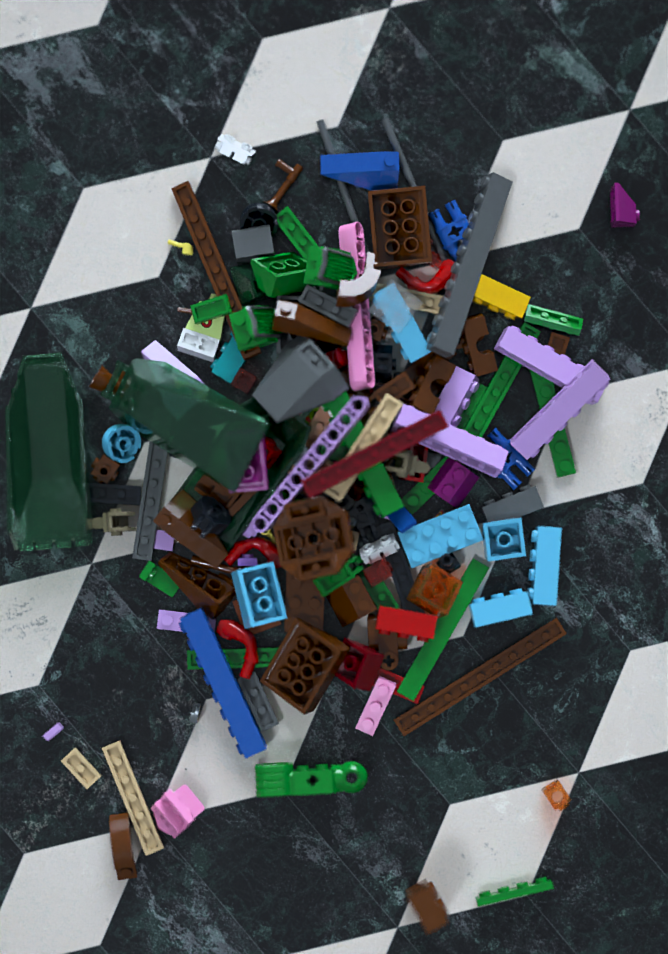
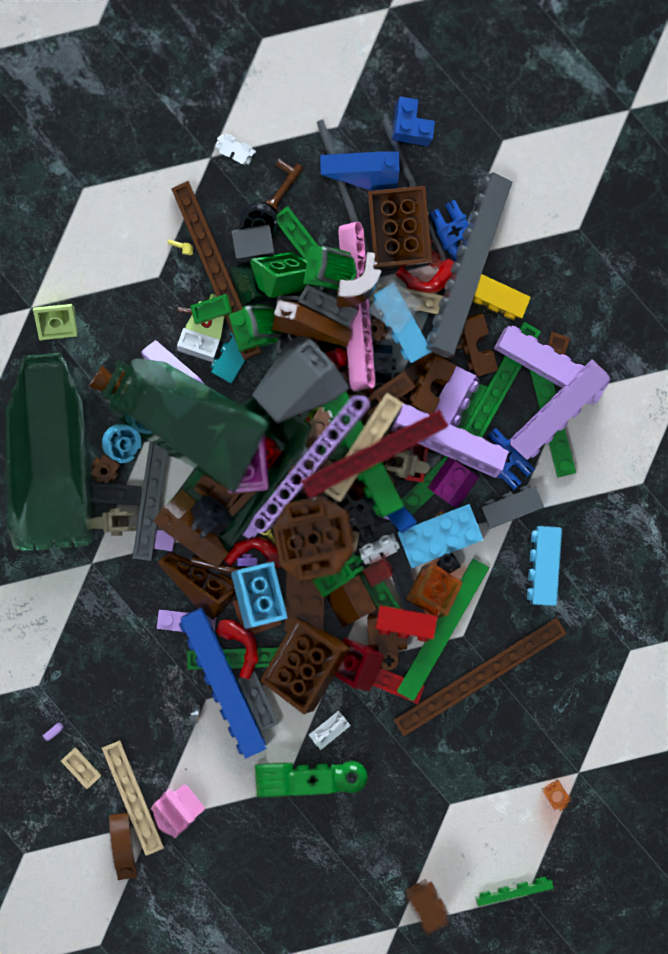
green bracket [139,561,179,597] -> none
clear red brick [231,367,257,395] -> none
bright pink plate [355,676,397,736] -> none
medium azure brick [468,588,533,627] -> none
medium azure slope [483,518,526,561] -> none
green plate [524,304,583,336] -> none
magenta slope [610,183,640,227] -> none
none -> yellowish green slope [33,304,77,340]
none -> white hinge [309,711,351,750]
none -> blue brick [391,97,435,146]

